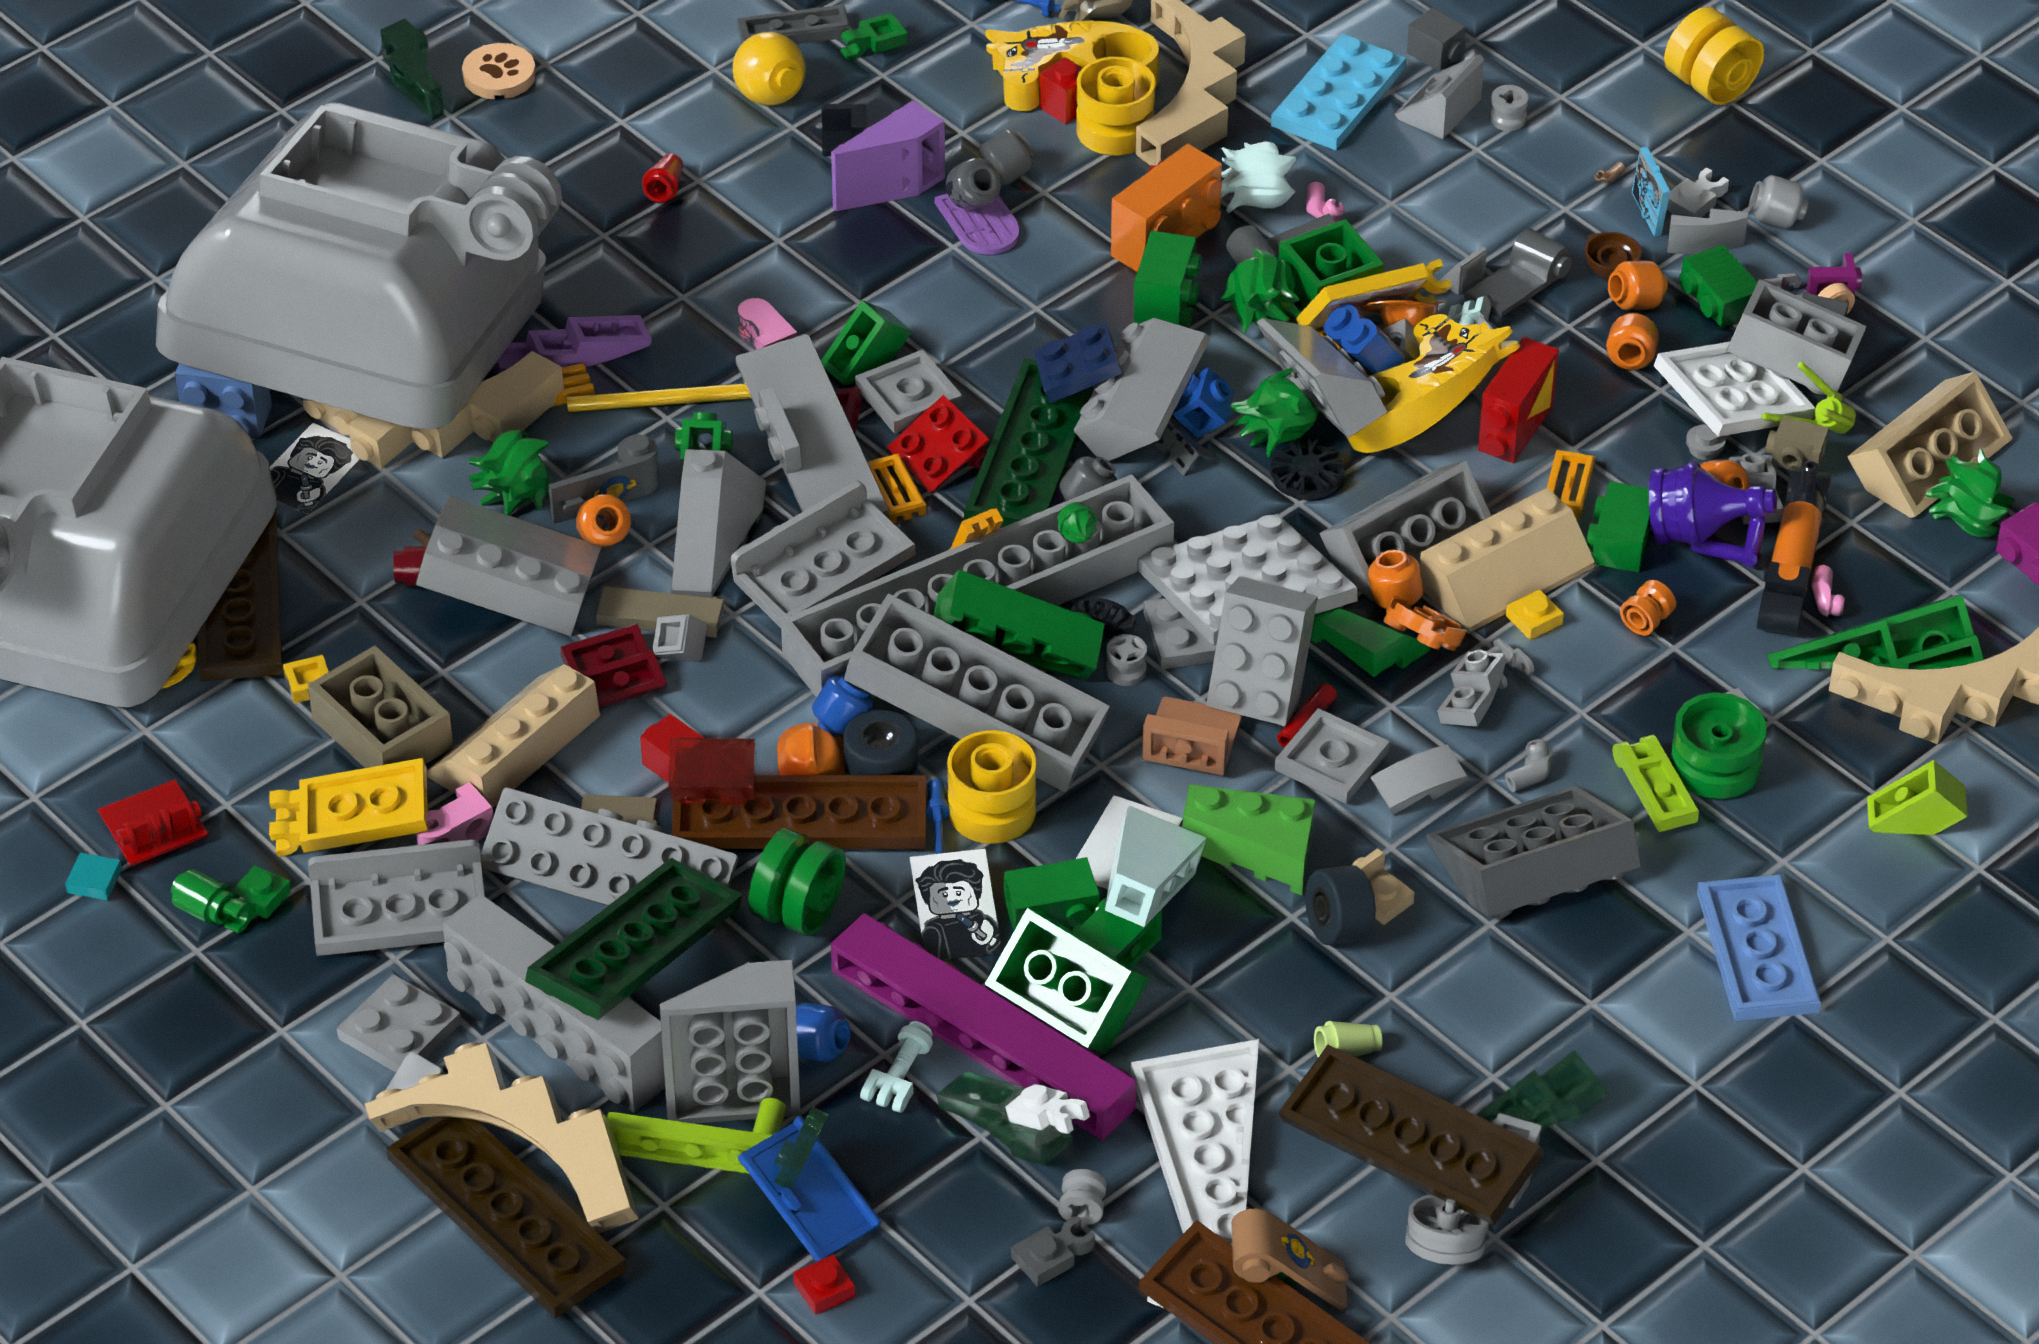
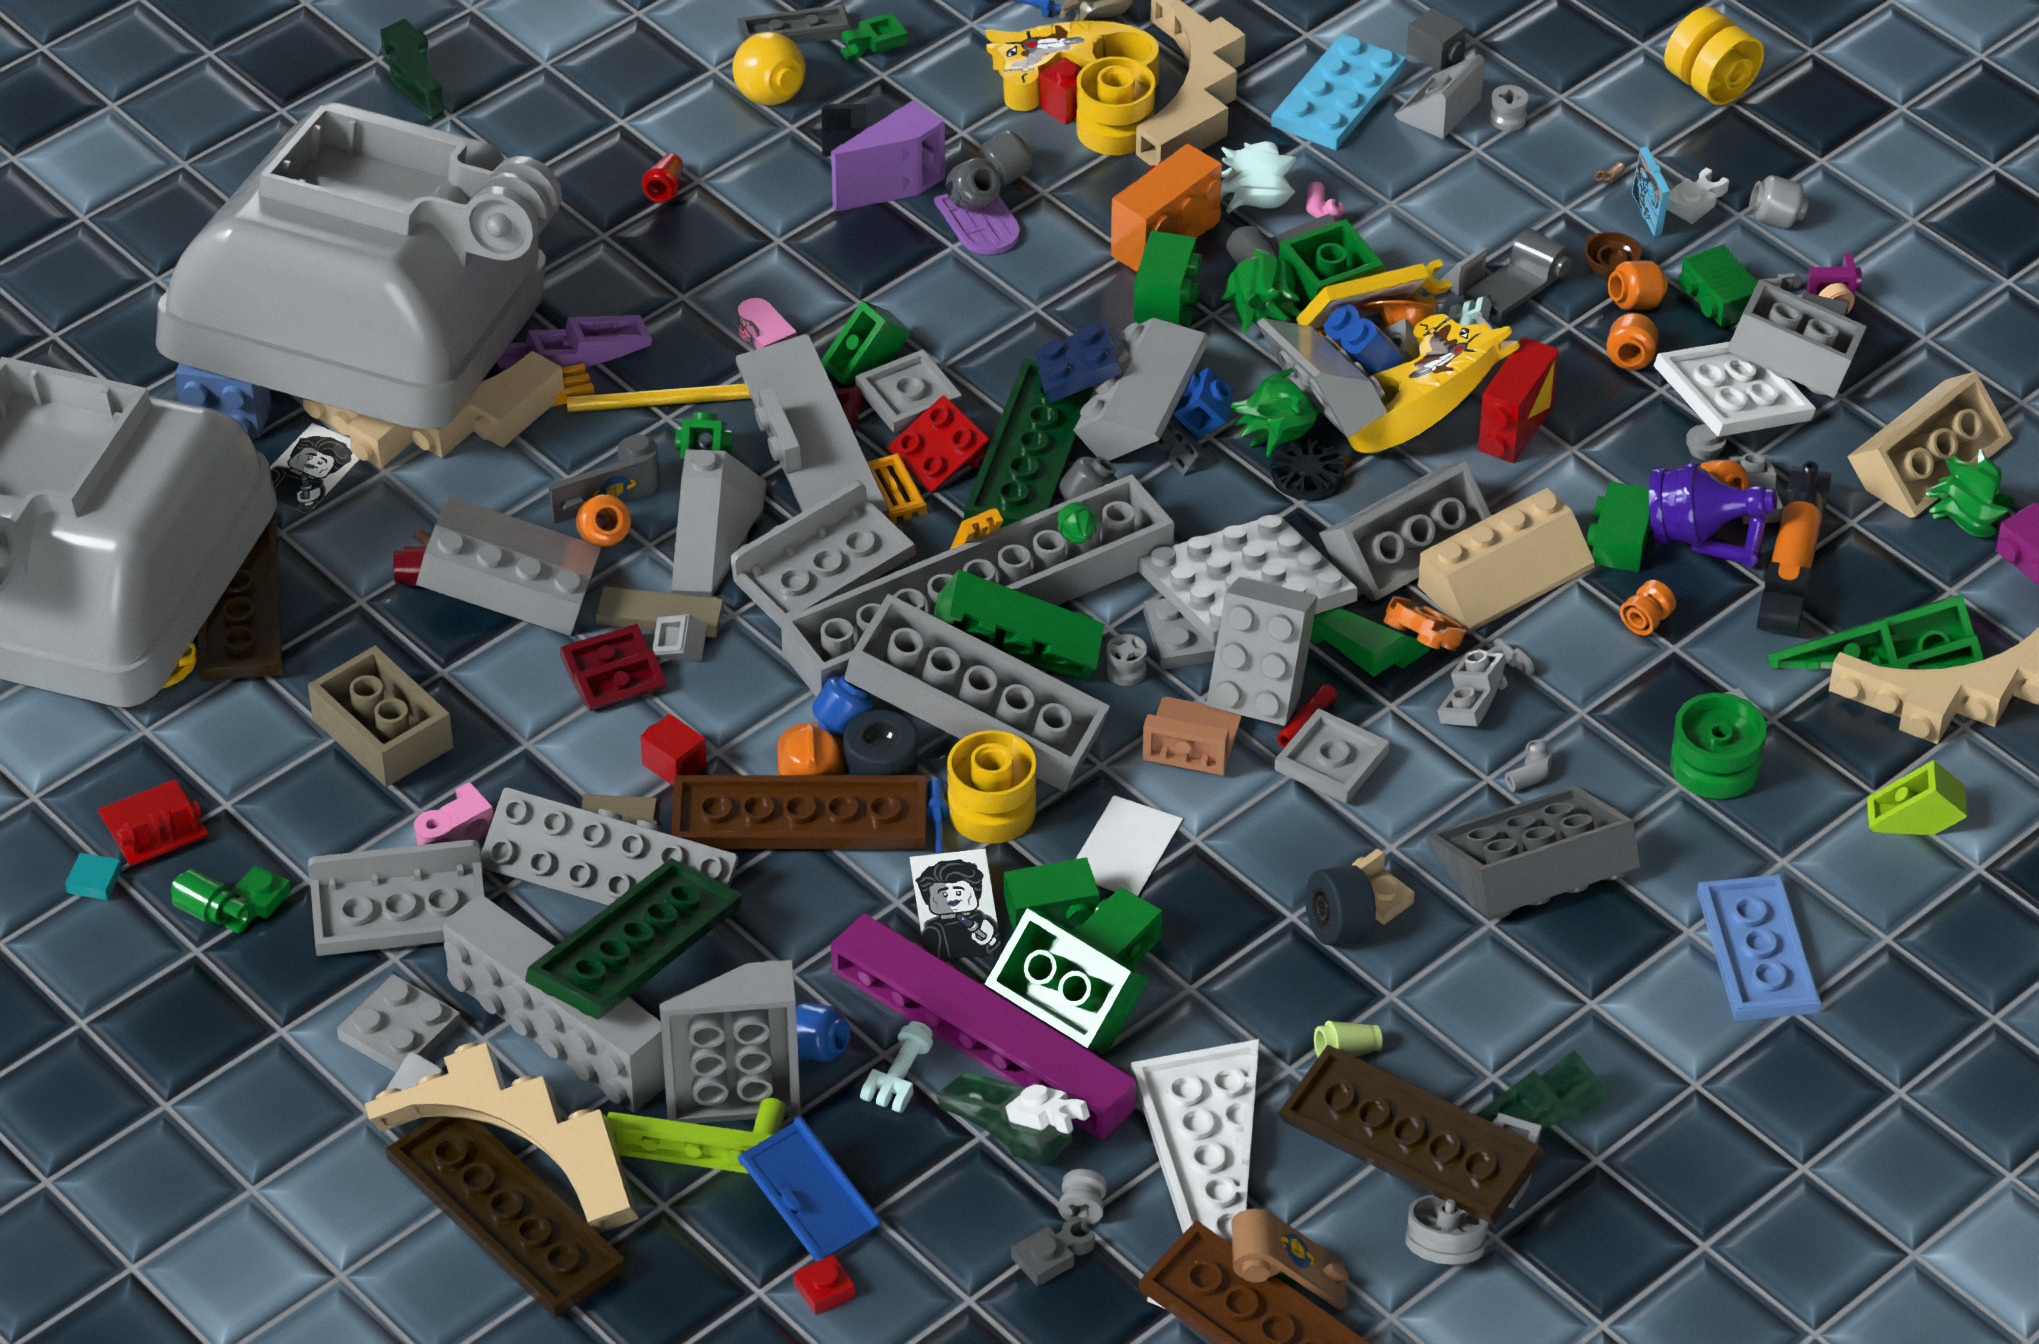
yellow tile [269,758,428,857] -> none
yellow plate [283,655,329,704] -> none
tan slope [427,664,600,808] -> none
light nougat tile [462,43,536,99] -> none
green hair [468,430,550,516] -> none
clear red brick [668,738,757,805] -> none
green wheel [748,828,846,936] -> none
plate [774,1106,829,1189] -> none
black gear [1071,597,1136,638] -> none
light aqua slope [1105,806,1206,927] -> none
bright green wedge [1183,784,1315,896] -> none
orange head [1368,550,1424,609] -> none
light grey slope [1370,744,1469,815] -> none
yellow plate [1506,589,1564,640] -> none
light orange tile [1547,450,1595,520] -> none
lime plate [1612,735,1699,832] -> none
light grey slope [1667,208,1748,254] -> none
lime plant [1762,361,1856,434] -> none
dark tan brick [1765,417,1829,471] -> none
bright pink arm [1811,565,1845,617] -> none

